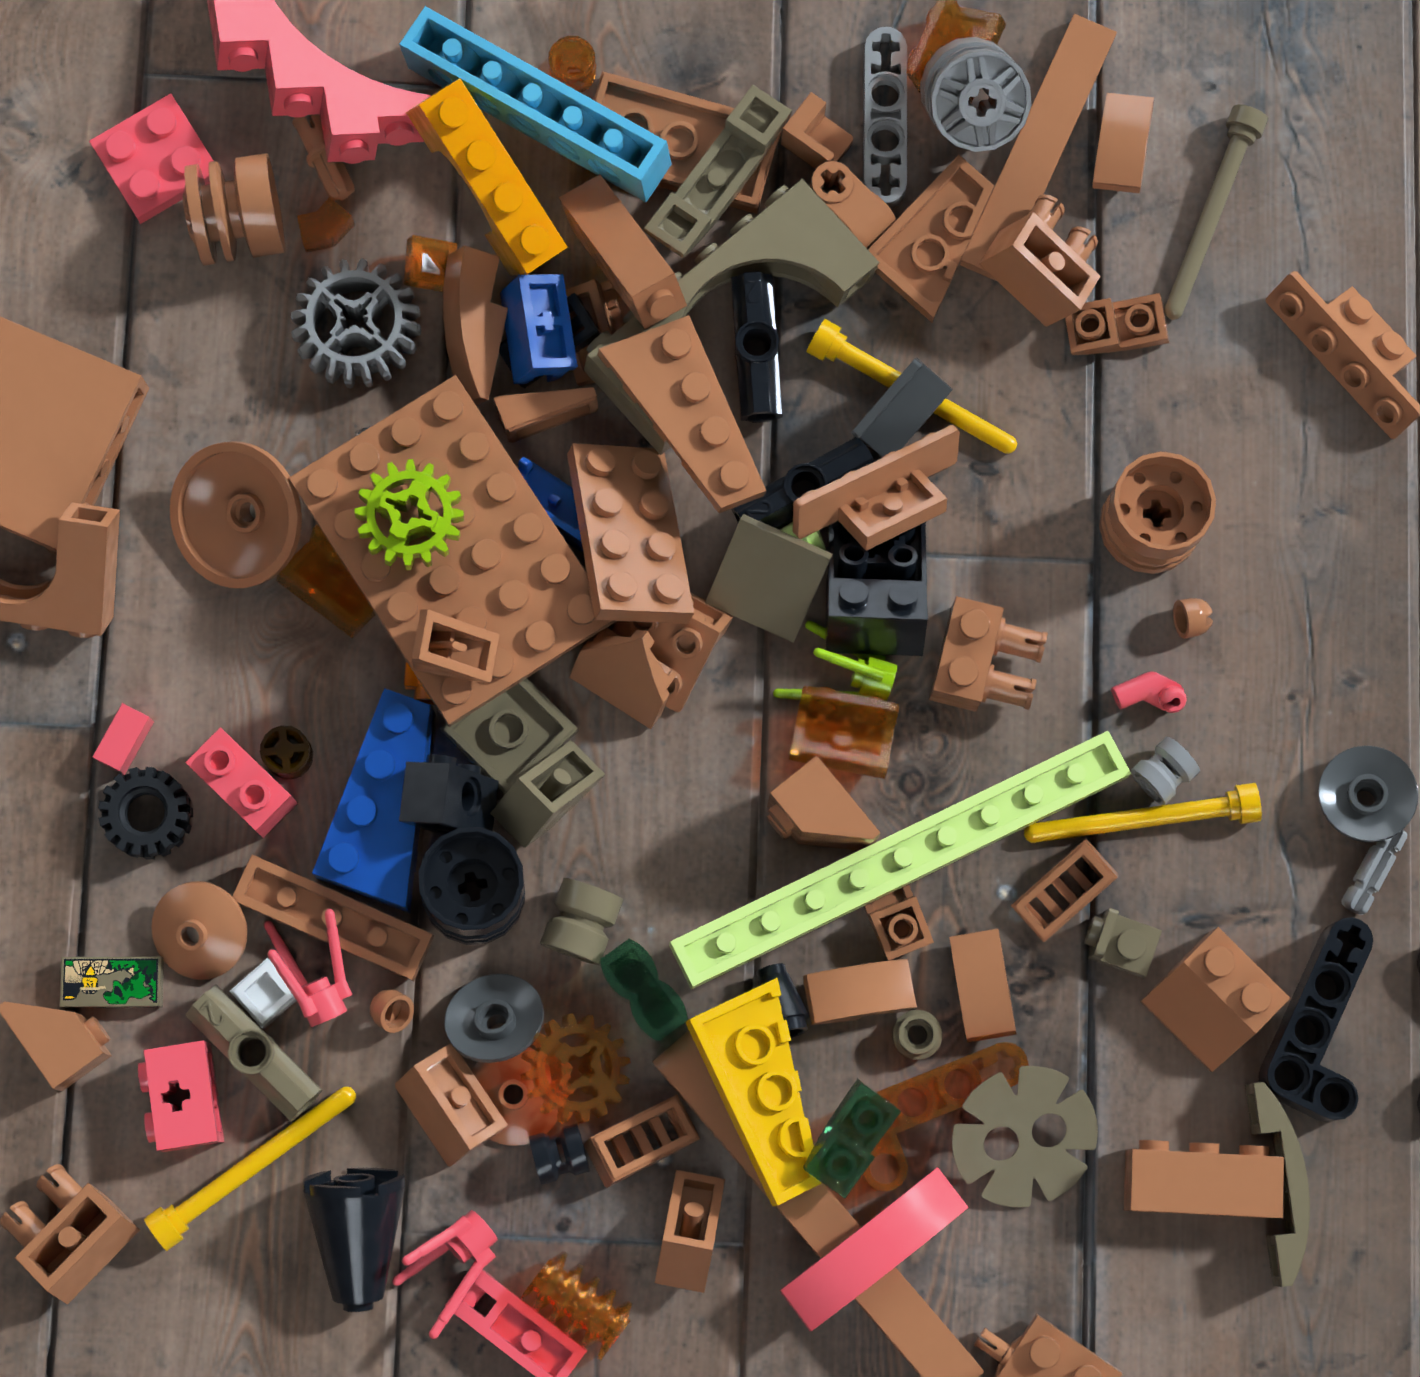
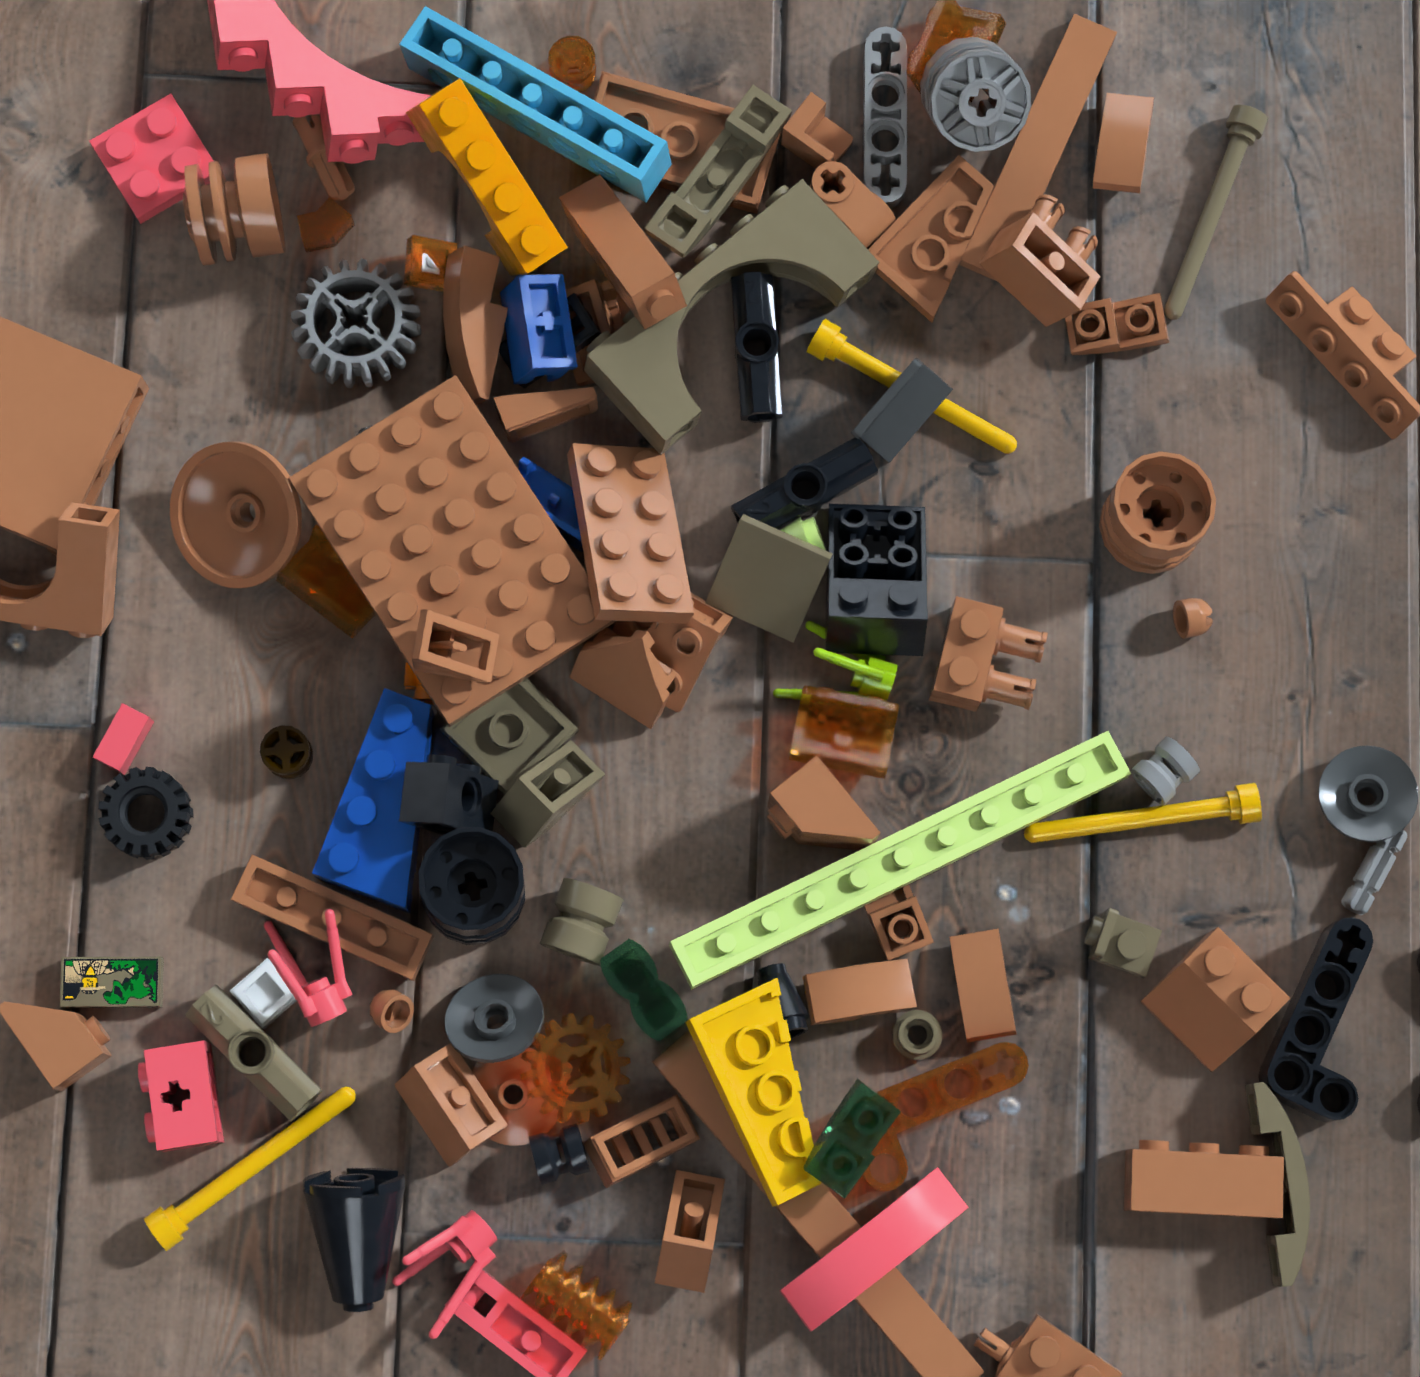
nougat brick [0,1164,140,1305] -> none
nougat dish [152,881,247,980] -> none
coral brick [185,727,298,838] -> none
lime gear [355,459,464,570] -> none
nougat wing [597,315,766,513] -> none
nougat bracket [793,425,960,551] -> none
dark tan piece [952,1066,1098,1208] -> none
nougat slope [1011,838,1118,942] -> none
coral arm [1111,671,1187,713] -> none

